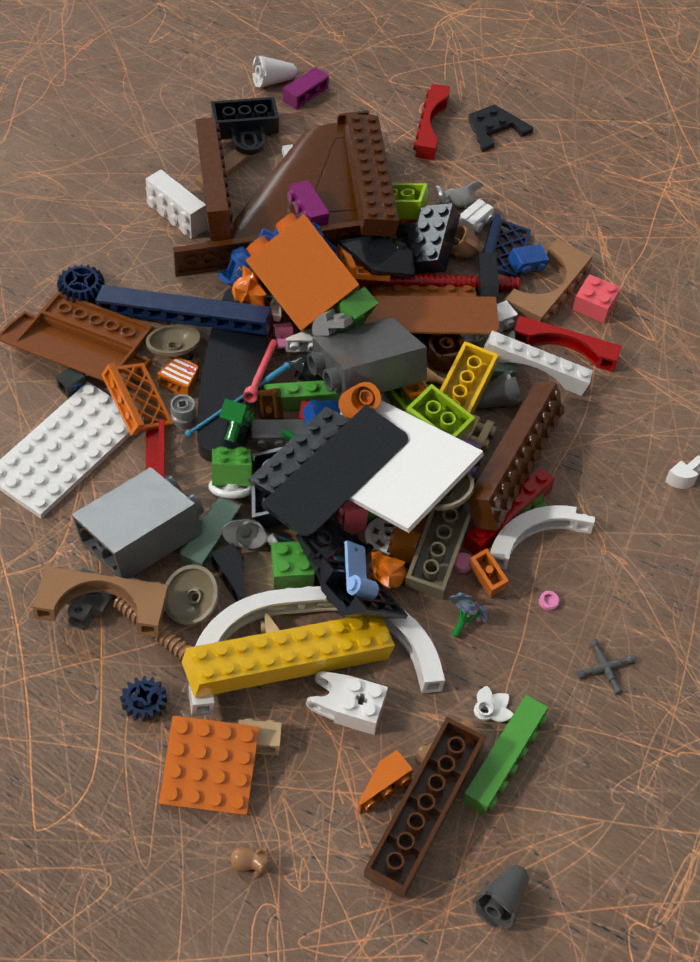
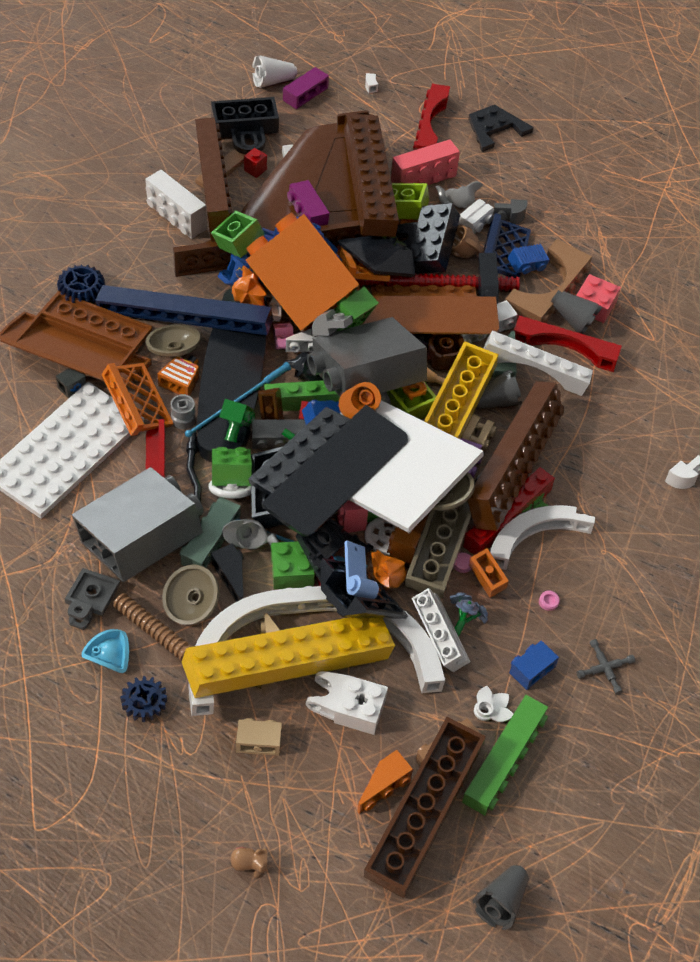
medium nougat arch [33,566,168,637] -> none
orange plate [159,716,260,816] -> none
coral piece [243,339,277,403] -> none
lime brick [406,384,475,440] -> none
none -> medium azure hat [82,629,129,673]
none -> black bar [186,431,202,520]
none -> bright green brick [211,210,265,258]
none -> red brick [244,148,267,178]
none -> white piece [365,73,378,94]
none -> coral brick [391,139,460,185]
none -> white brick [412,588,470,672]
none -> dark grey brick [493,199,527,224]
none -> blue brick [509,640,559,690]
none -> dark grey cone [550,290,602,334]

